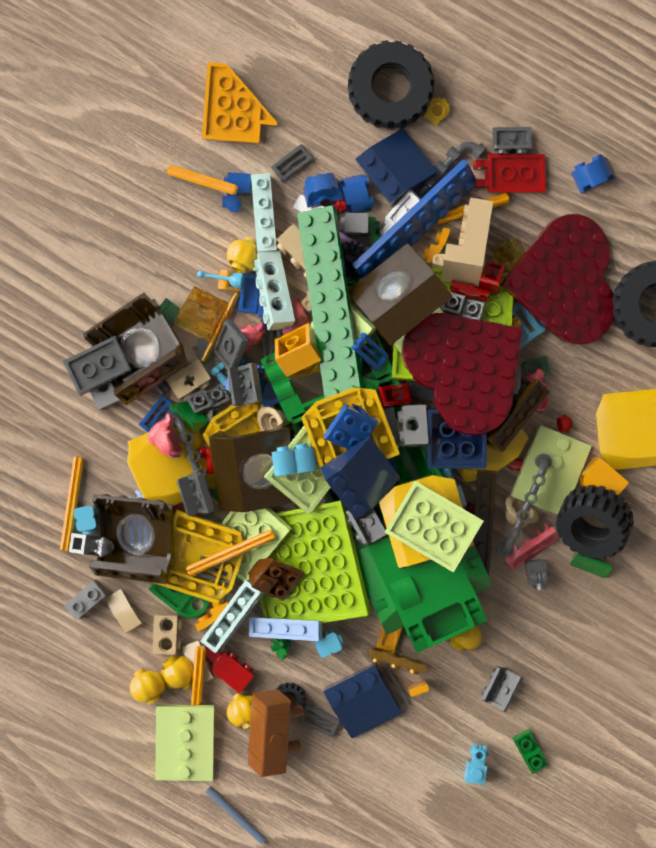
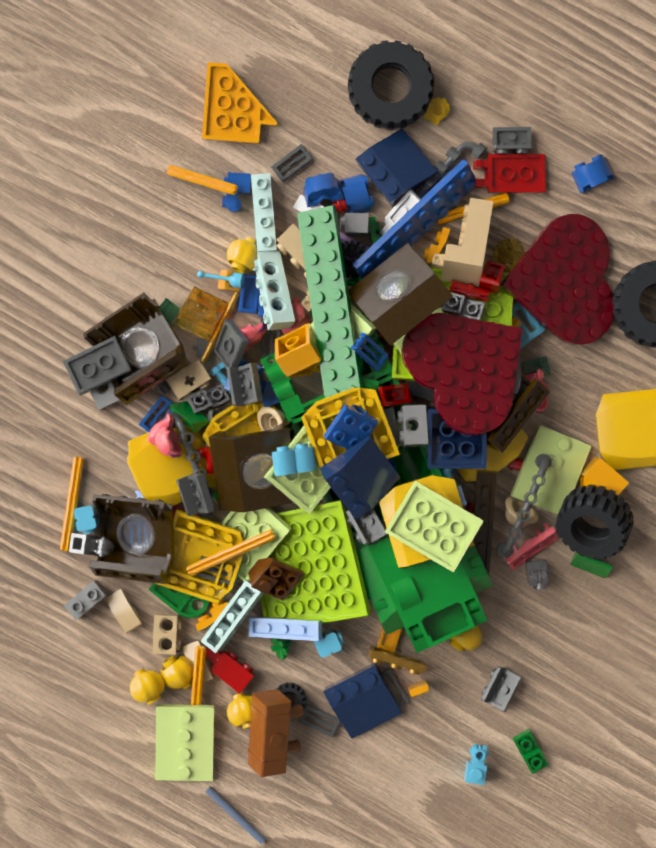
red plate [557,414,573,433] -> none

